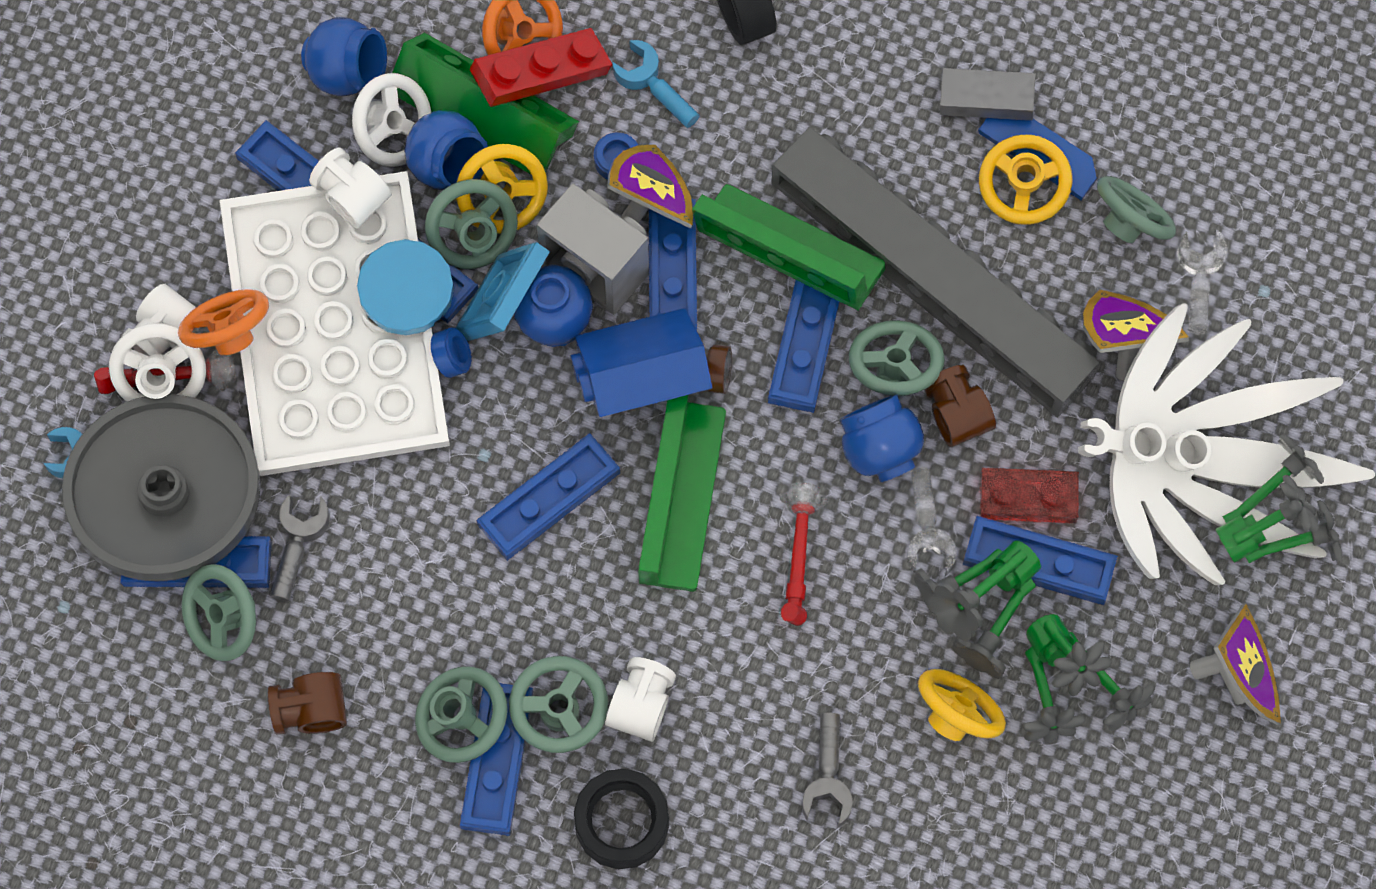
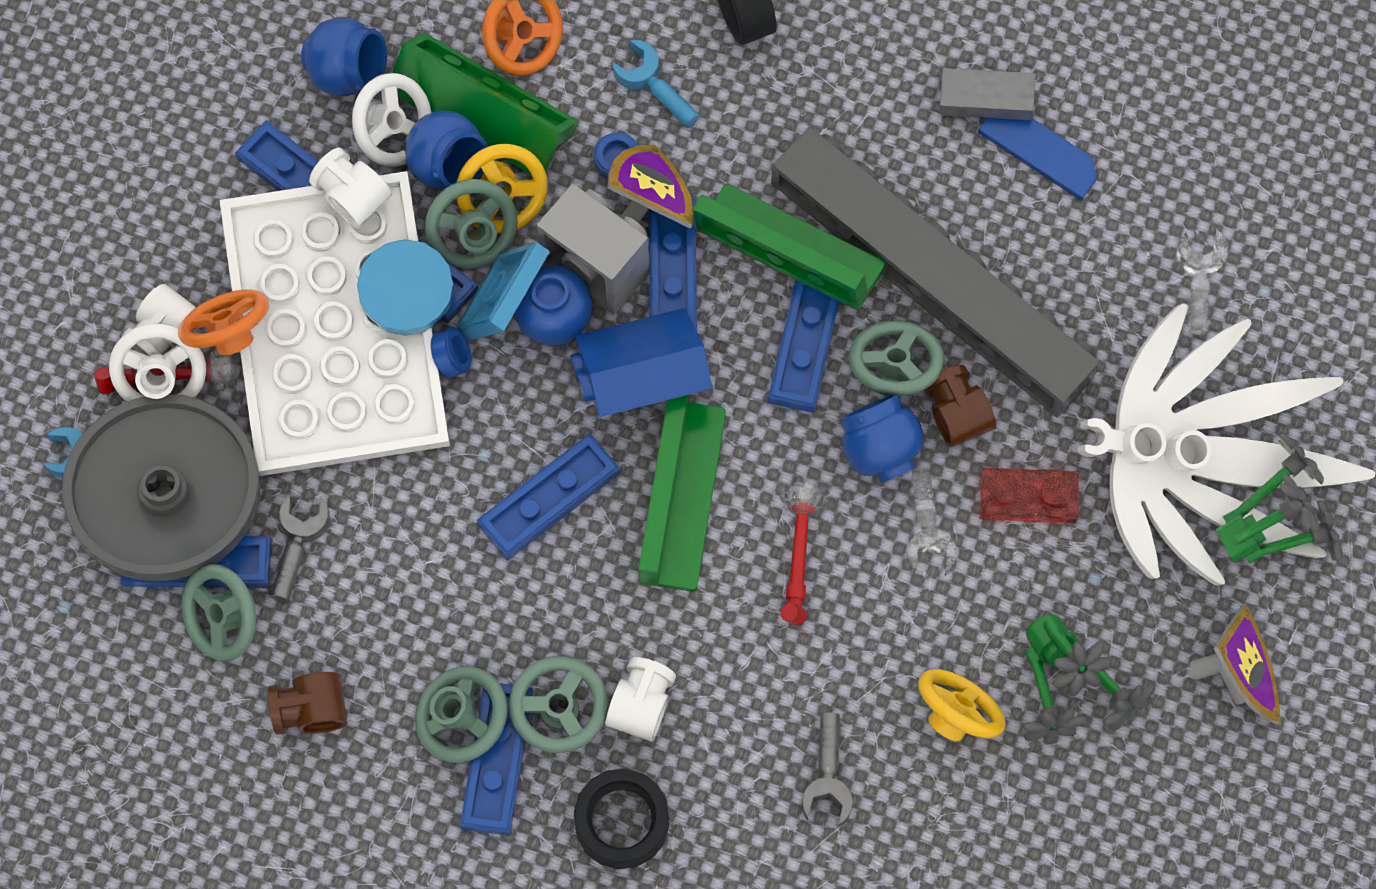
red plate [469,28,613,107] -> none
reddish brown tile [707,345,732,394] -> none
plant [914,540,1041,679] -> none
blue tile [962,516,1118,605] -> none
yellow piece [979,134,1073,225] -> none
shield [1083,290,1189,381] -> none
sand green piece [1097,176,1176,244] -> none

